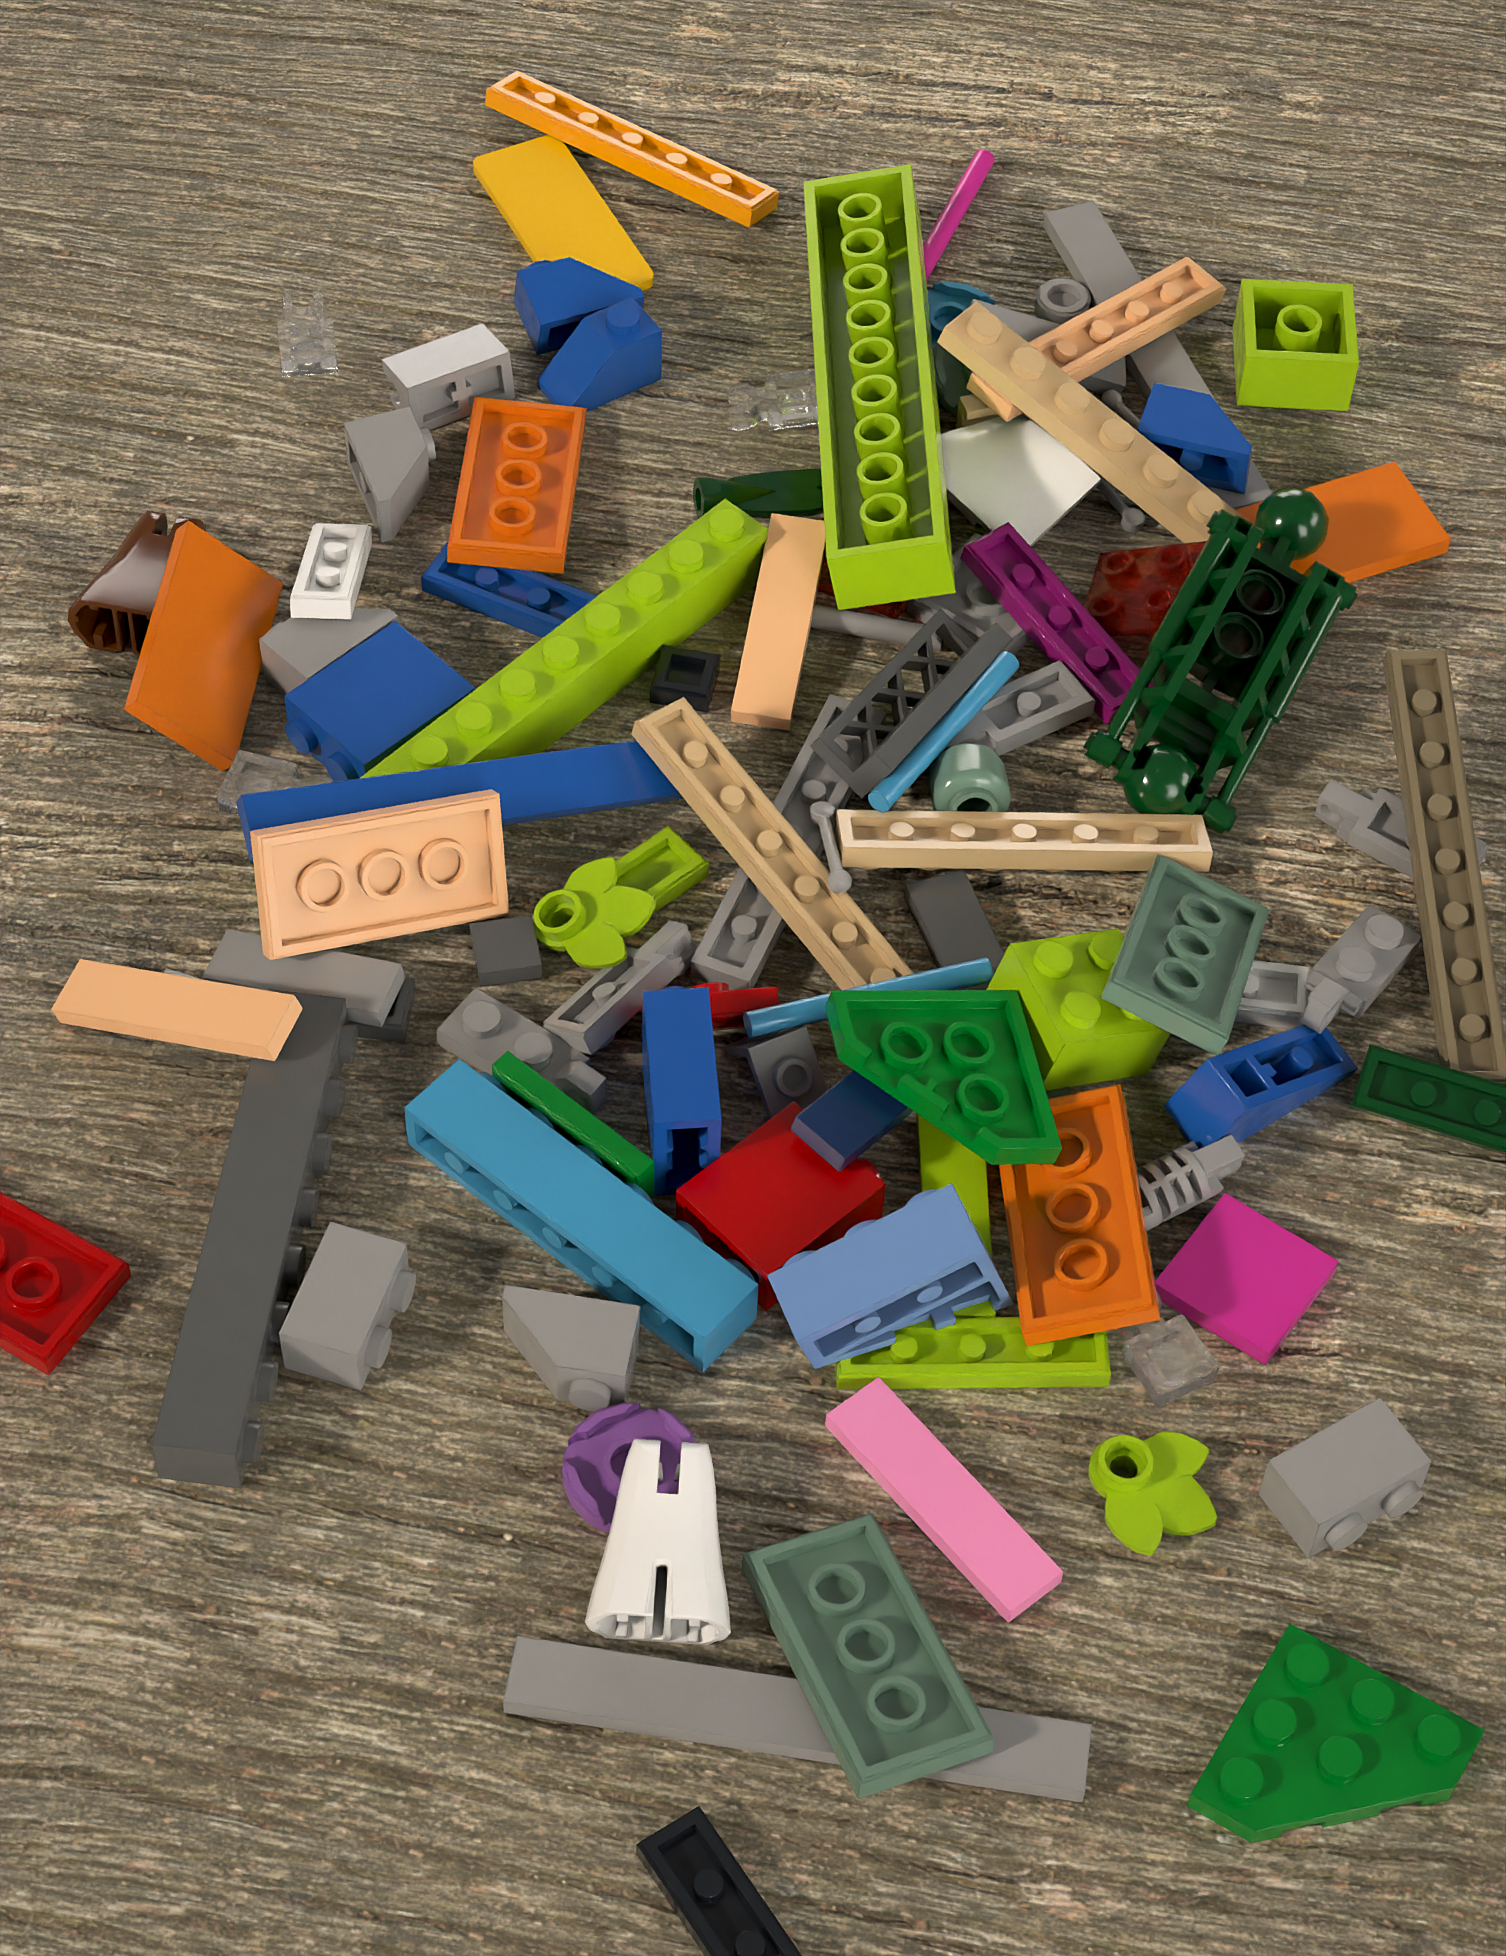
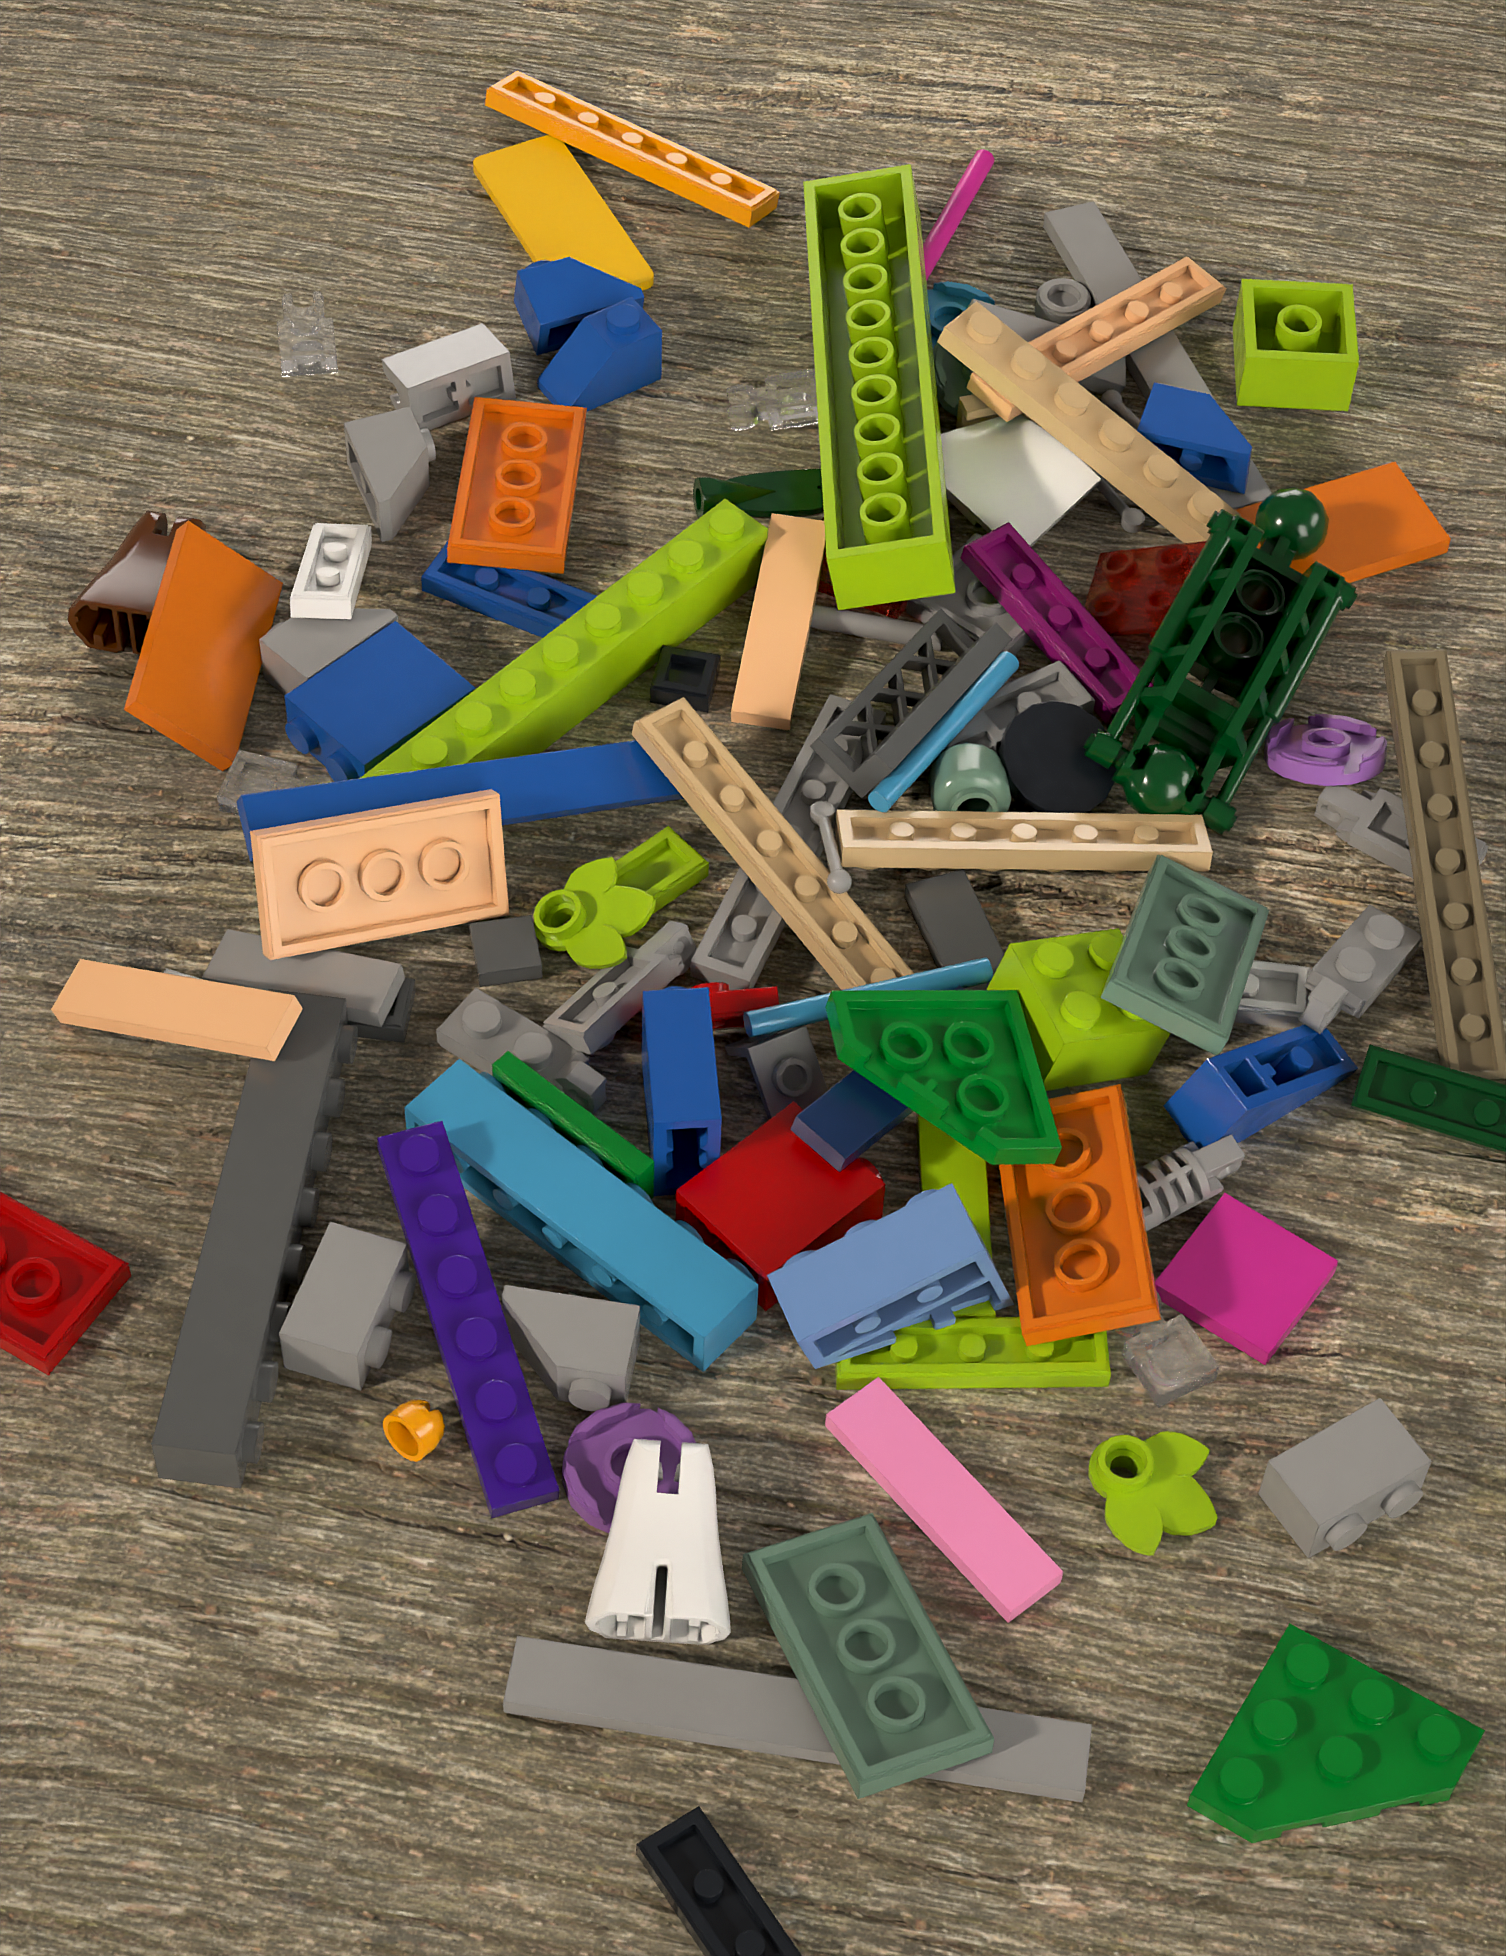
none -> dark purple plate [377,1121,560,1519]
none -> light orange hinge [383,1400,445,1462]
none -> black tile [997,700,1117,813]
none -> medium lavender tile [1264,714,1388,786]

